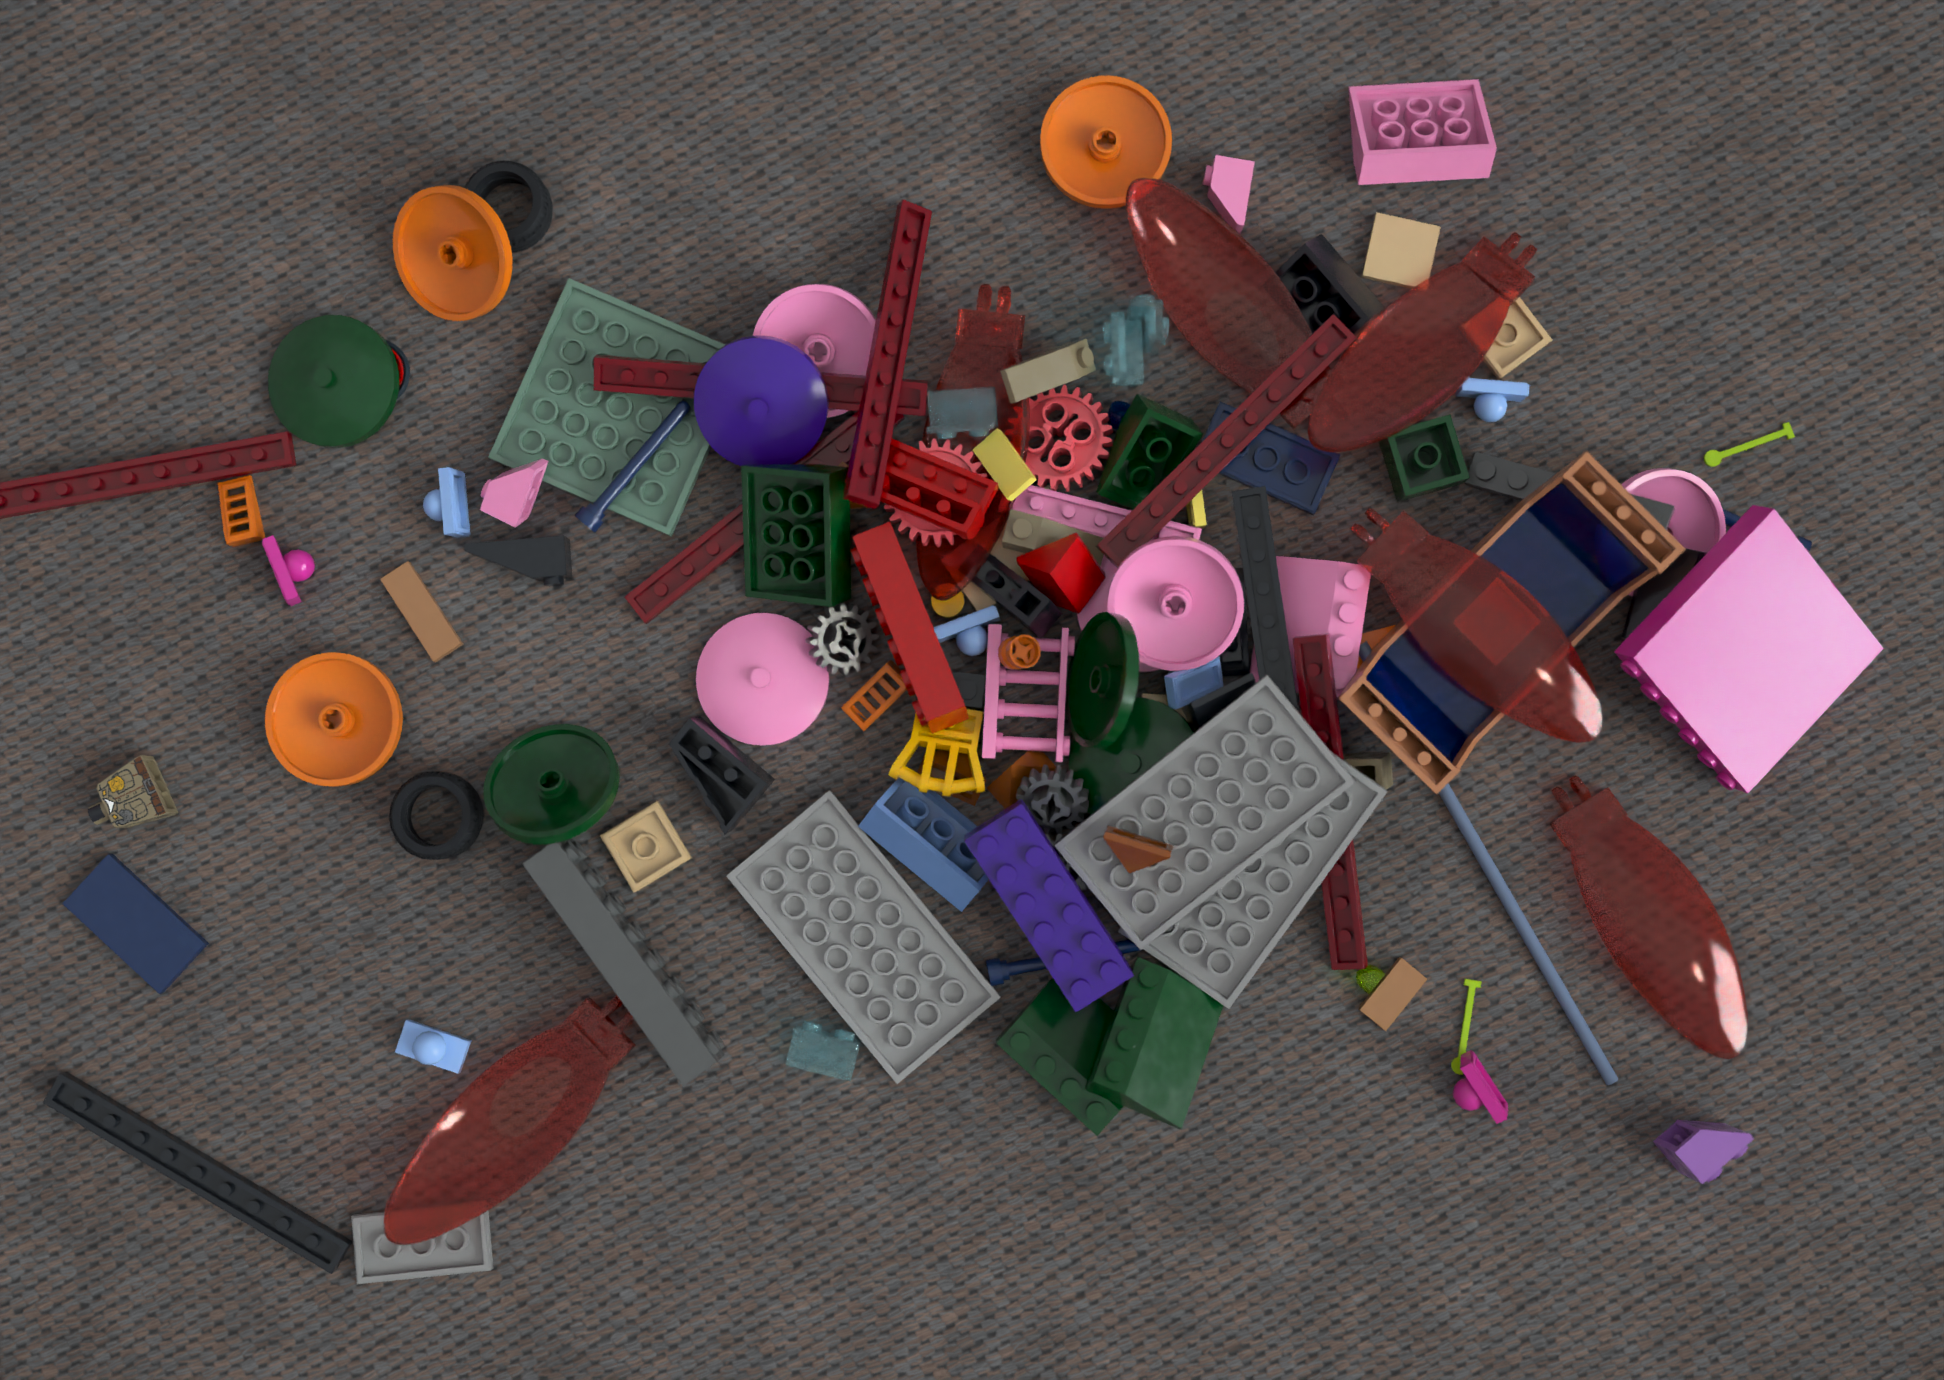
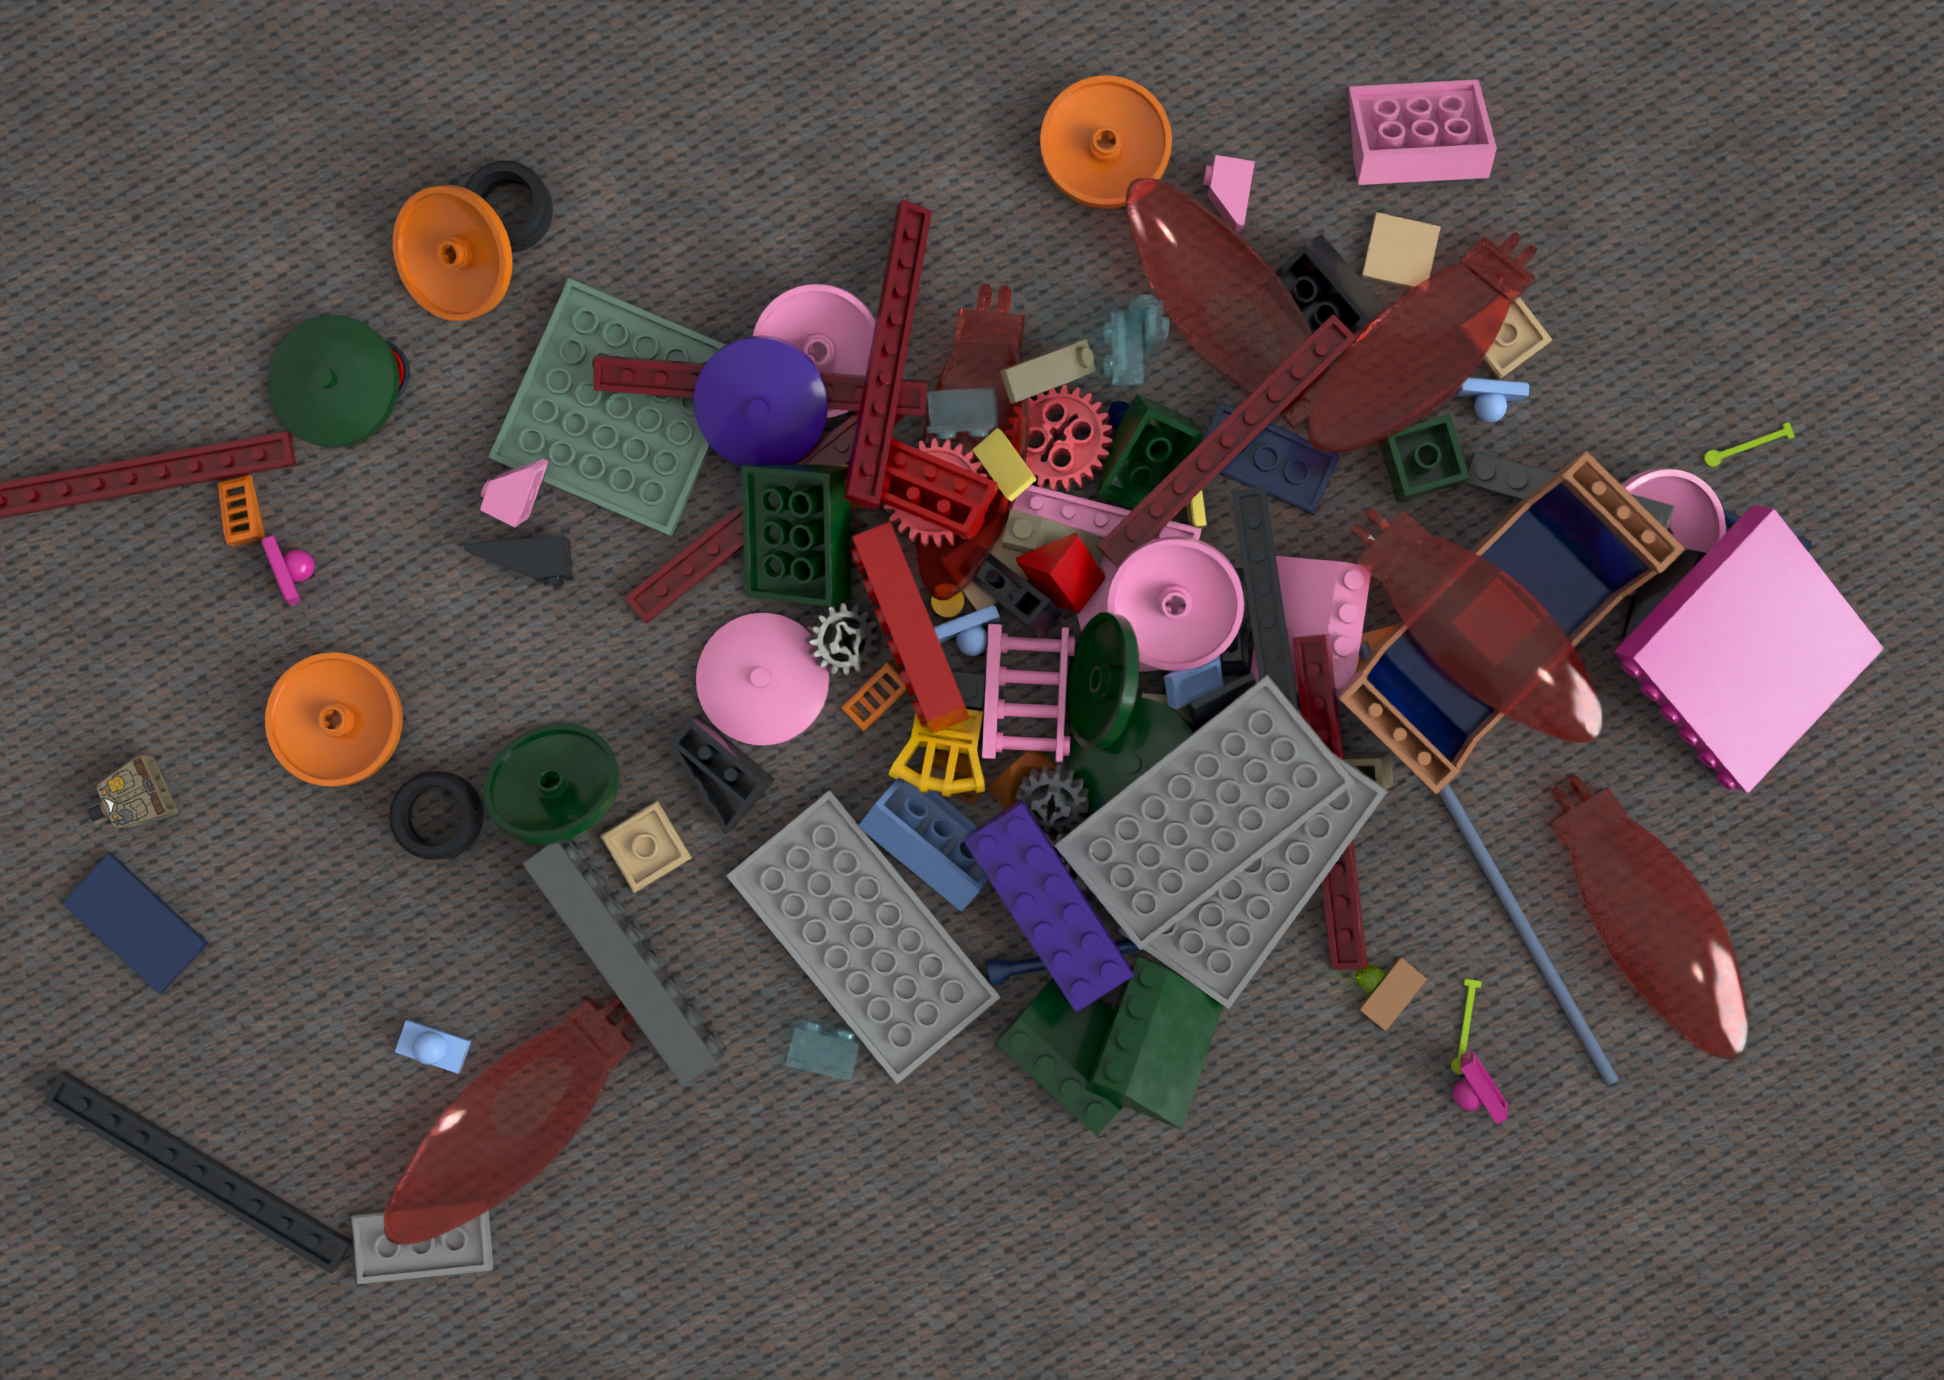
medium nougat tile [380,561,463,662] -> none
light blue tile [423,467,470,538] -> none
dark blue piece [574,401,690,533] -> none
orange wheel [998,634,1041,670] -> none
dark orange slope [1103,825,1173,874] -> none
medium lavender slope [1653,1120,1754,1184] -> none

